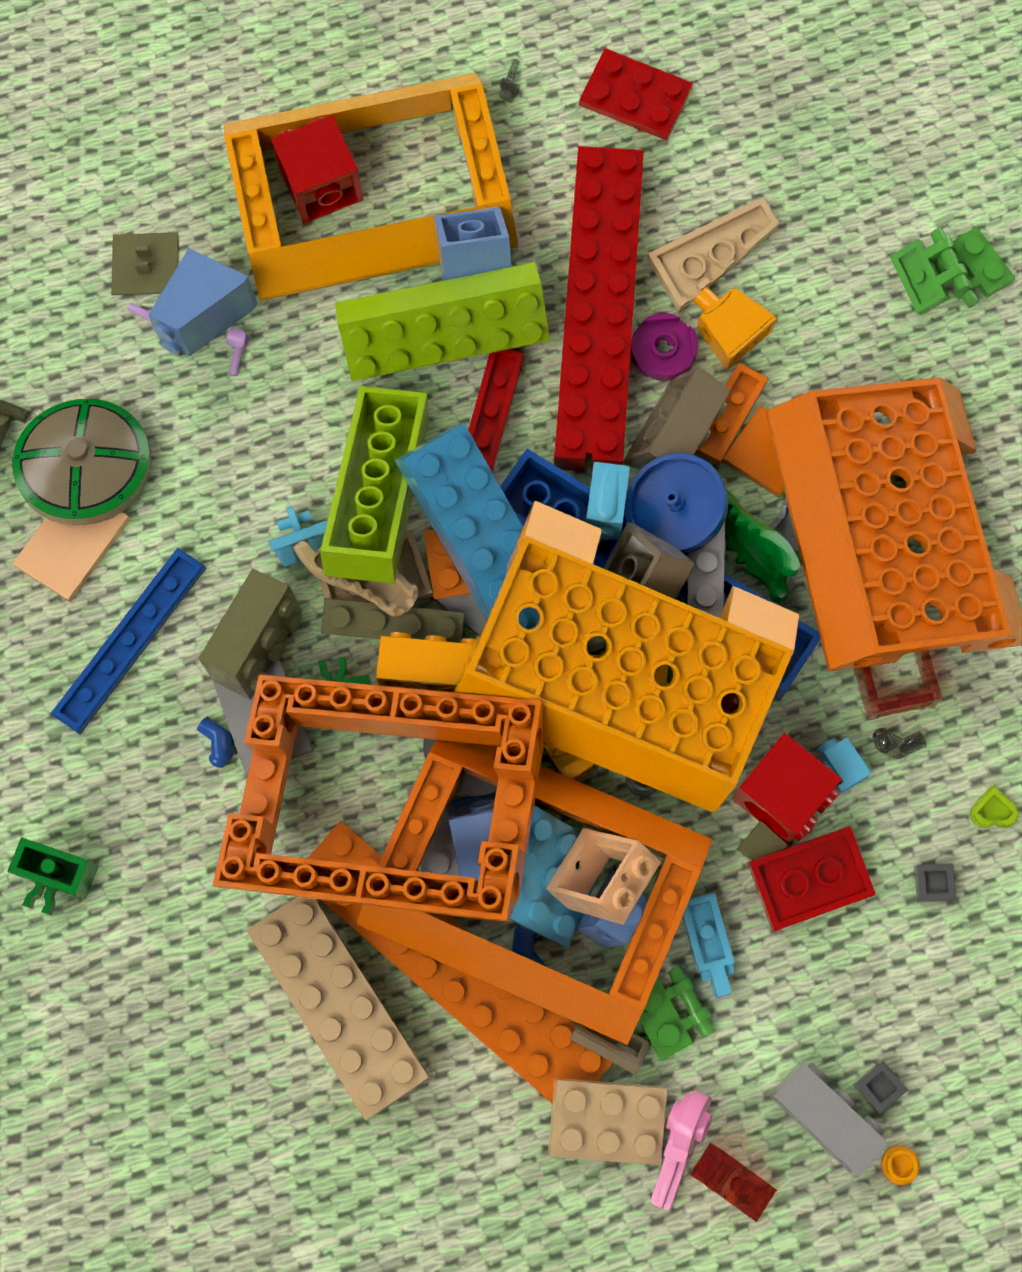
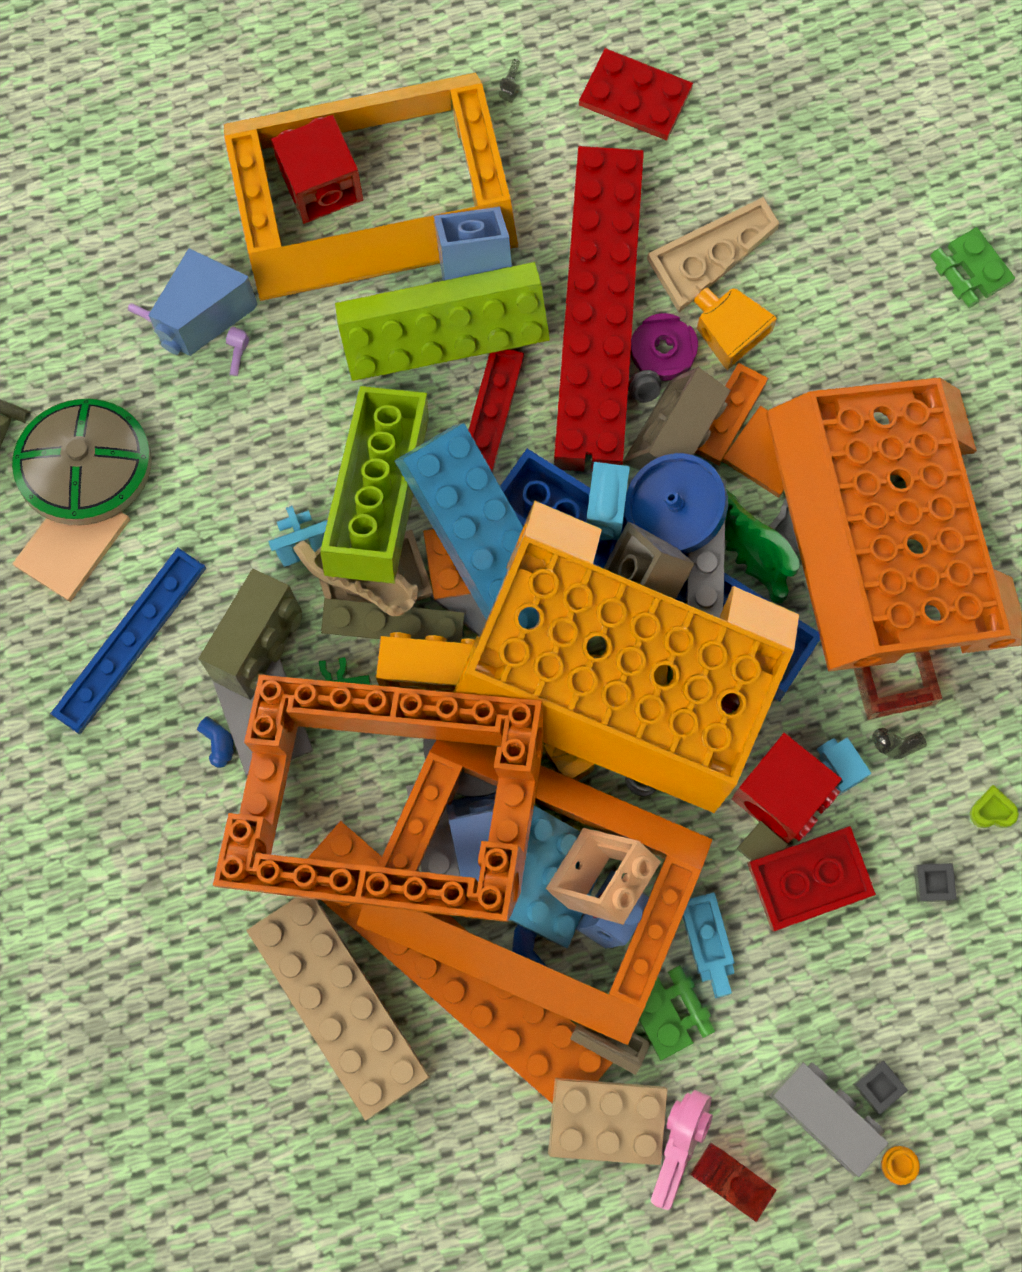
green brick [7,837,99,916] -> none
olive piece [111,232,178,295] -> none
bright green plate [890,228,971,315] -> none
none -> dark grey plate [628,370,661,403]

